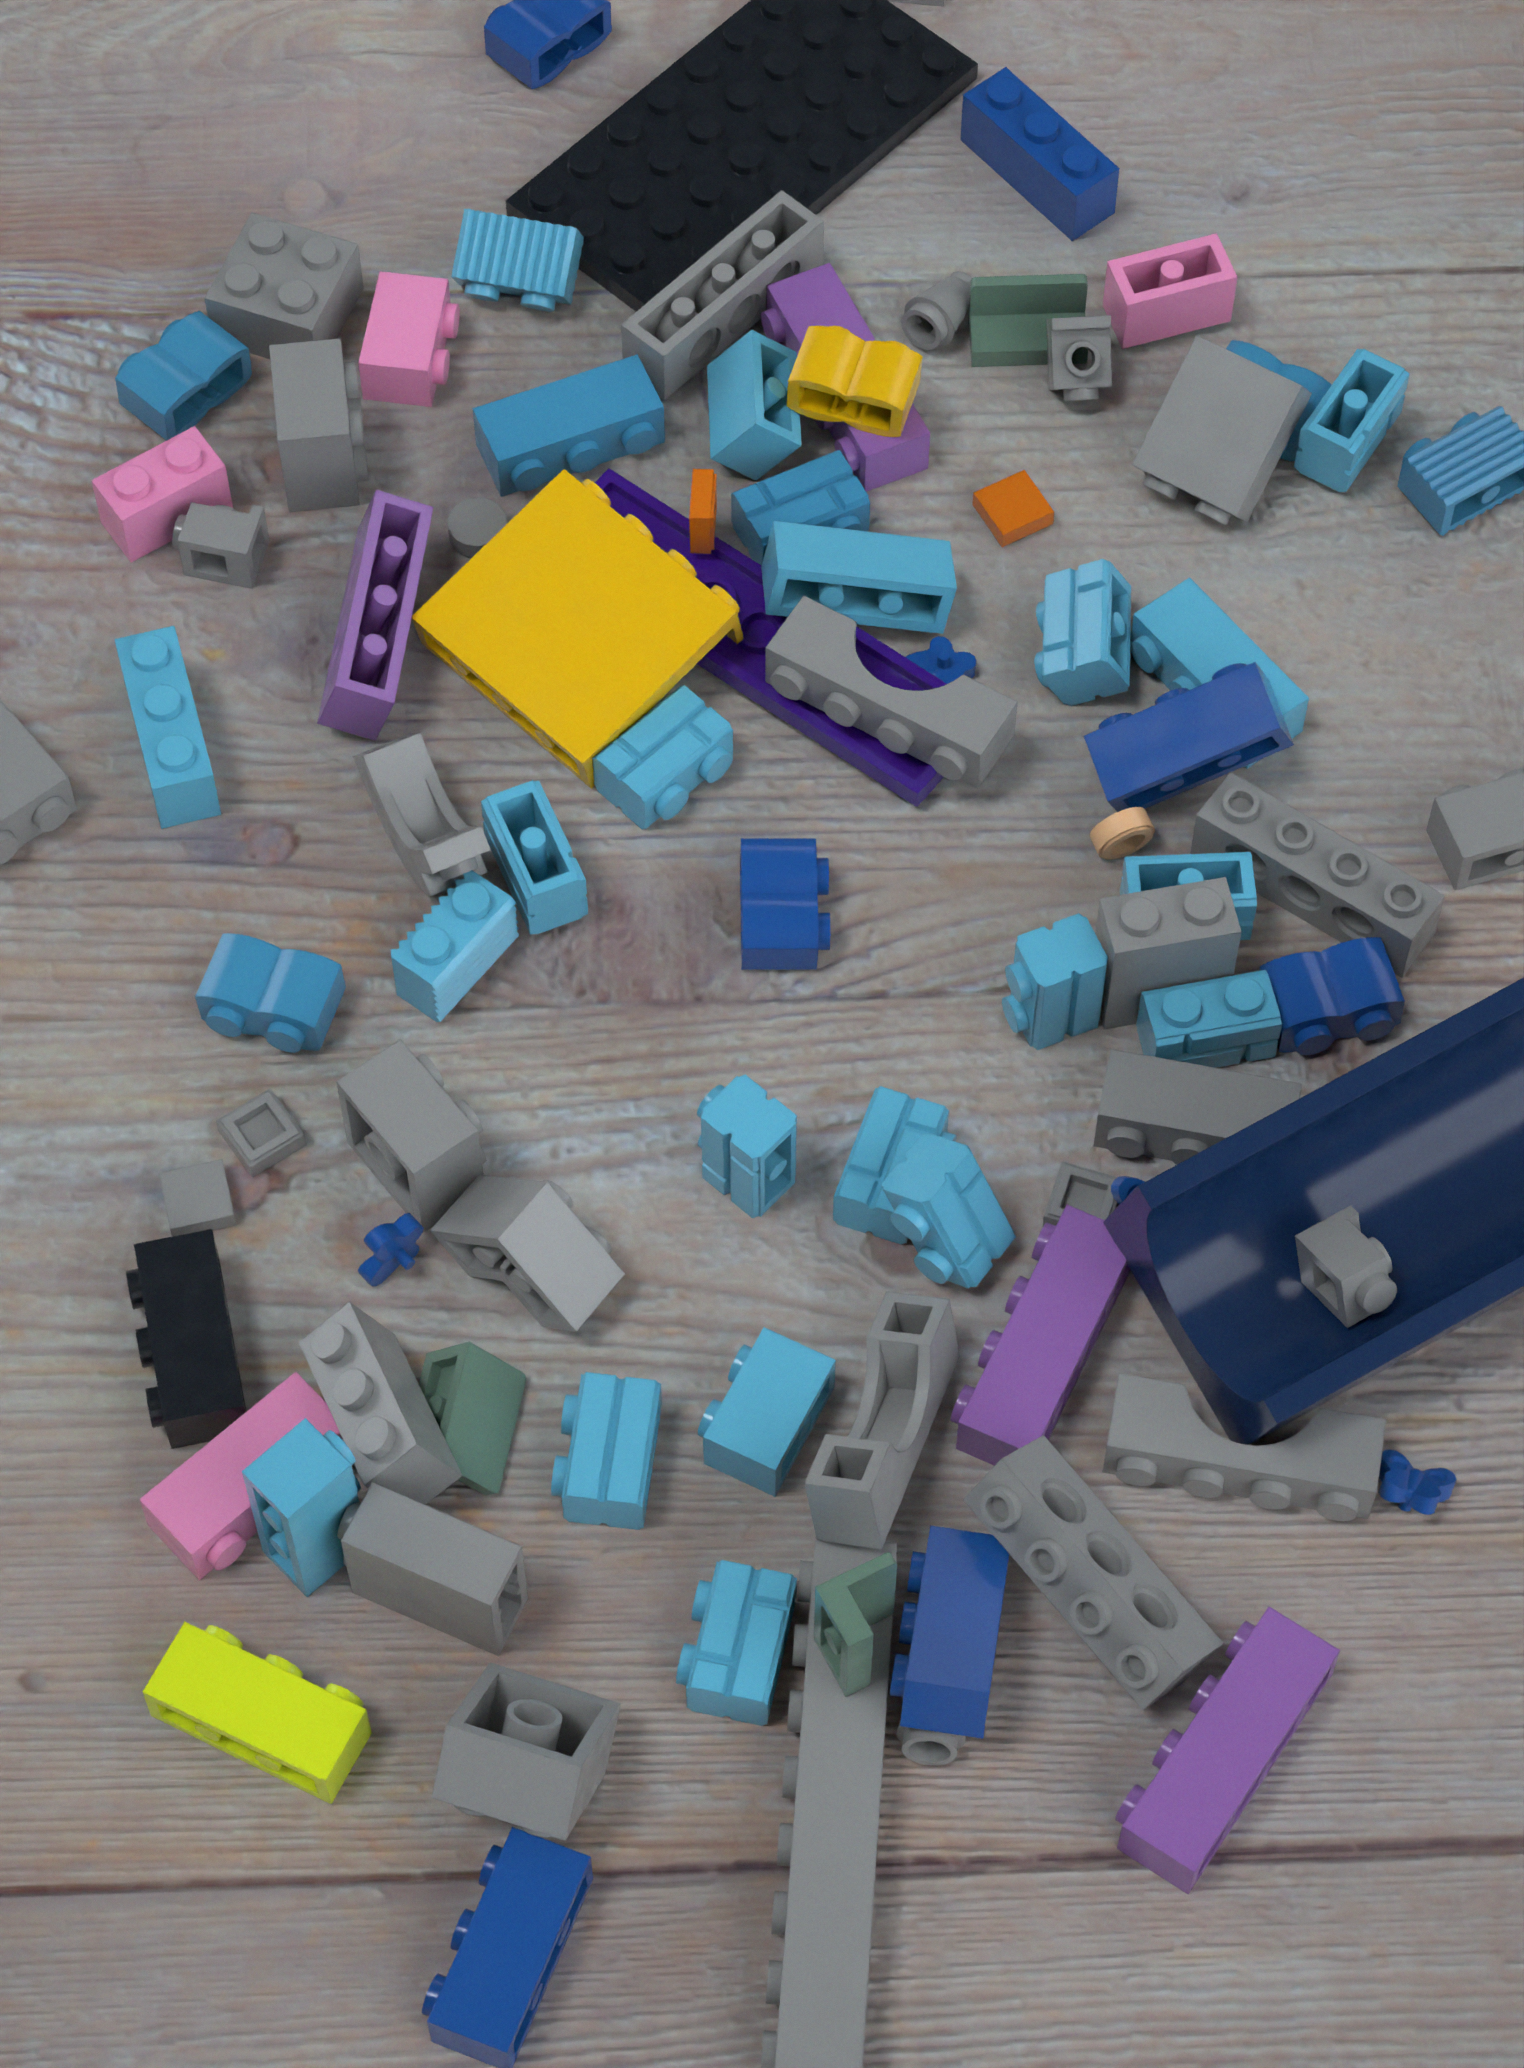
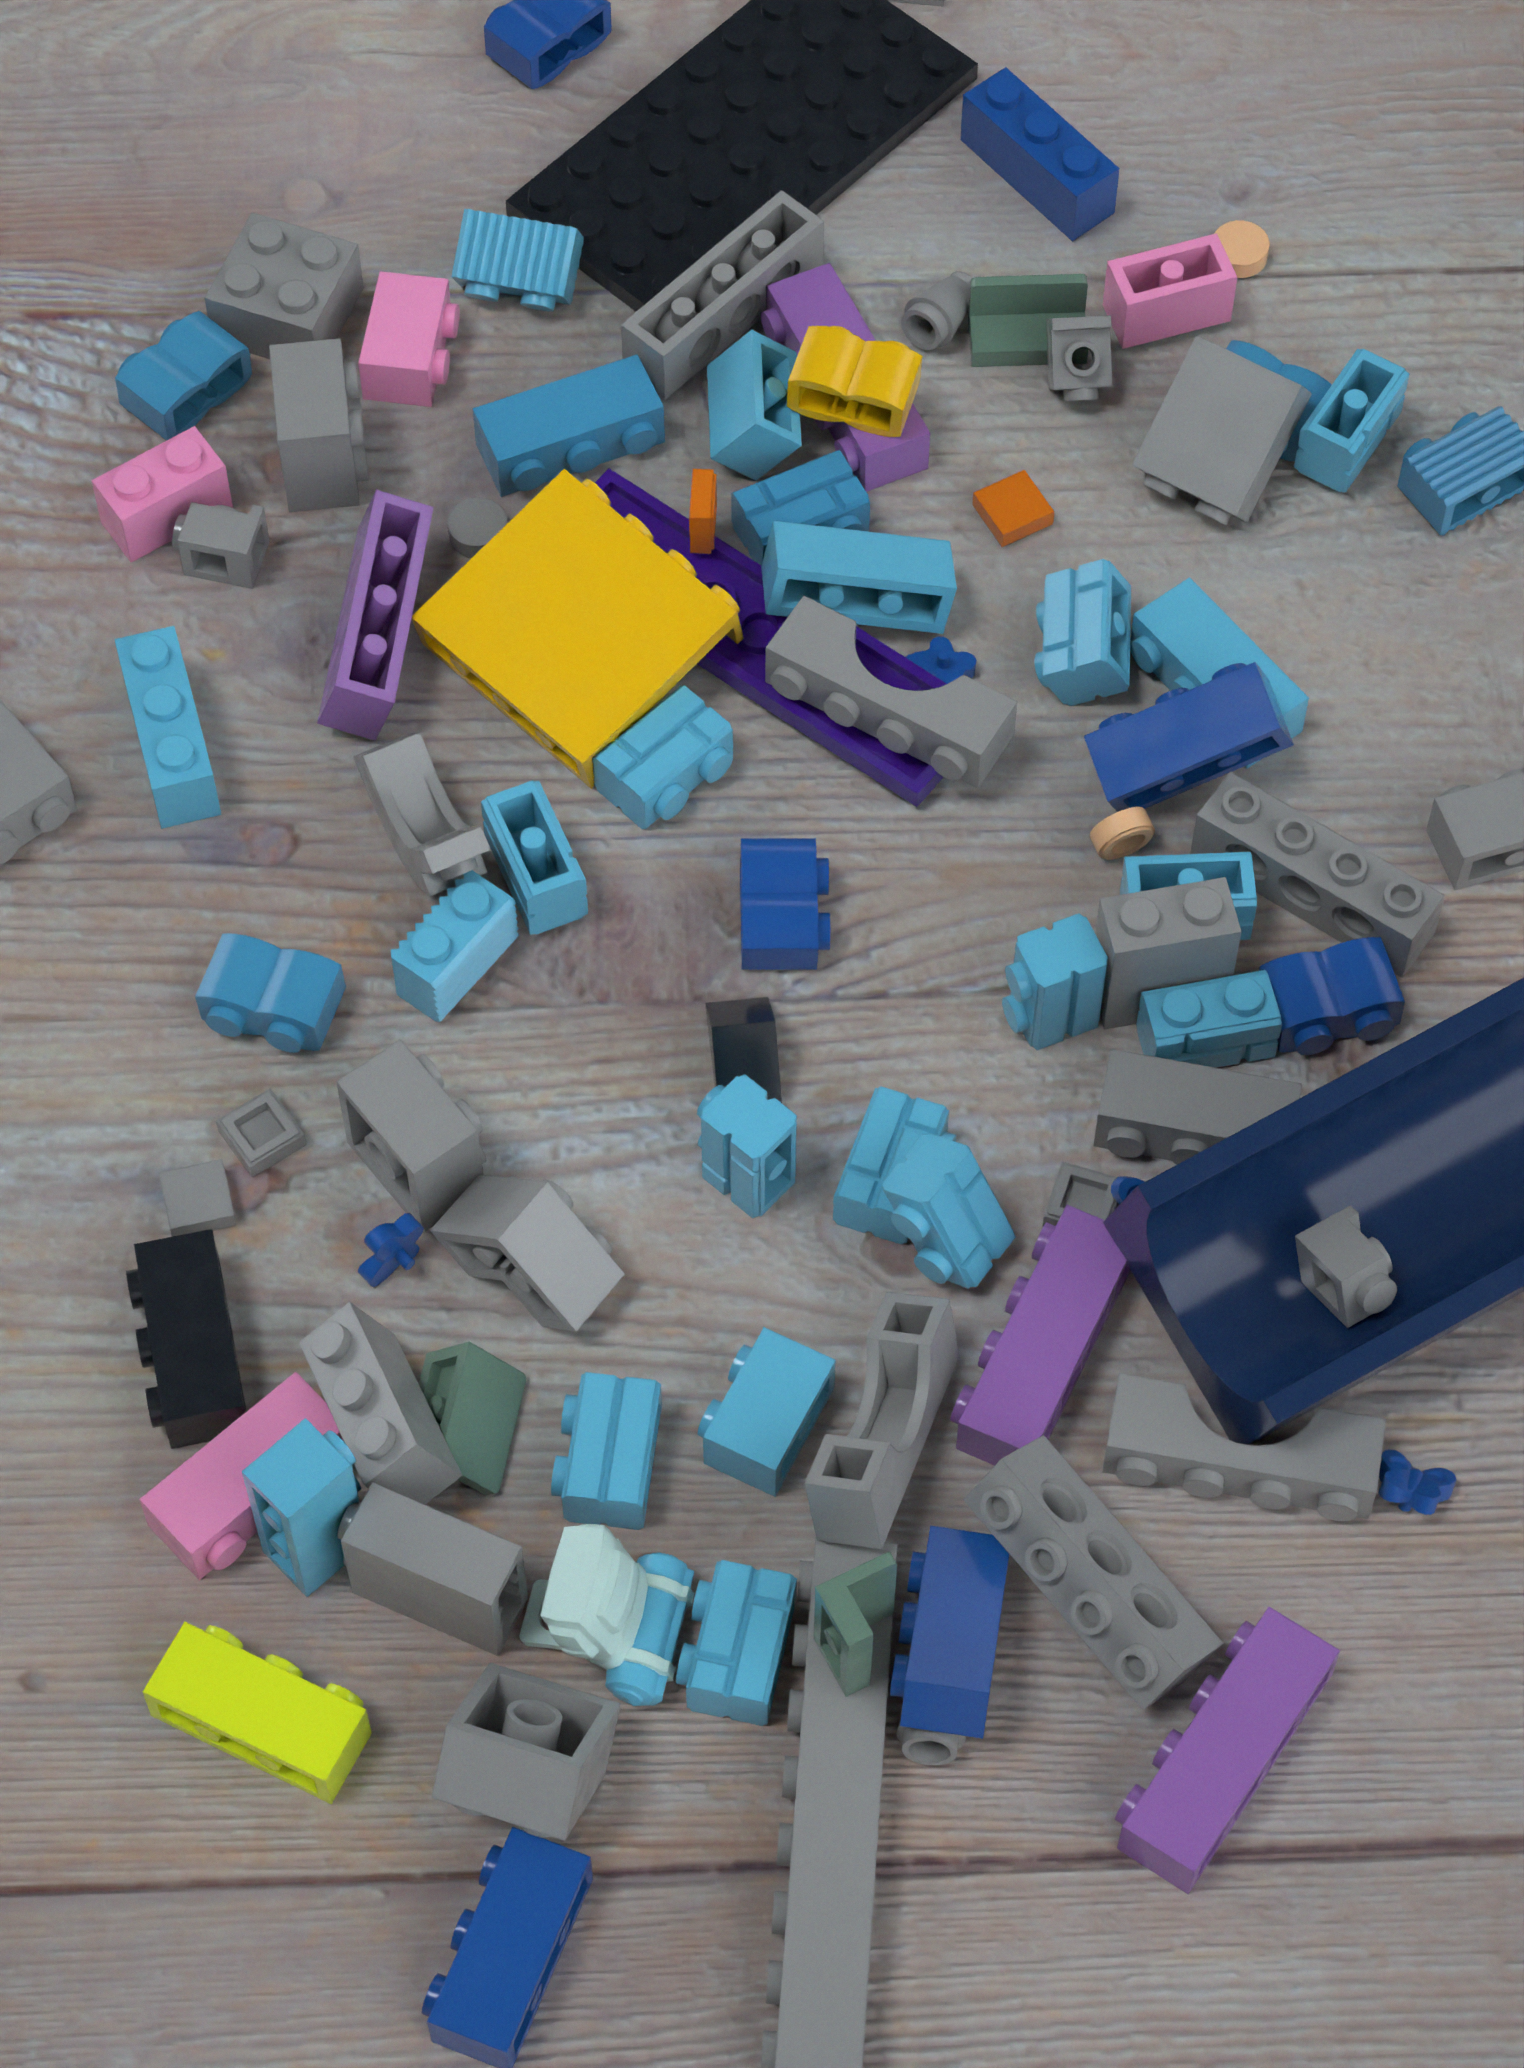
none -> light aqua piece [519,1524,695,1706]
none -> black slope [705,997,782,1103]
none -> light nougat tile [1214,220,1270,278]

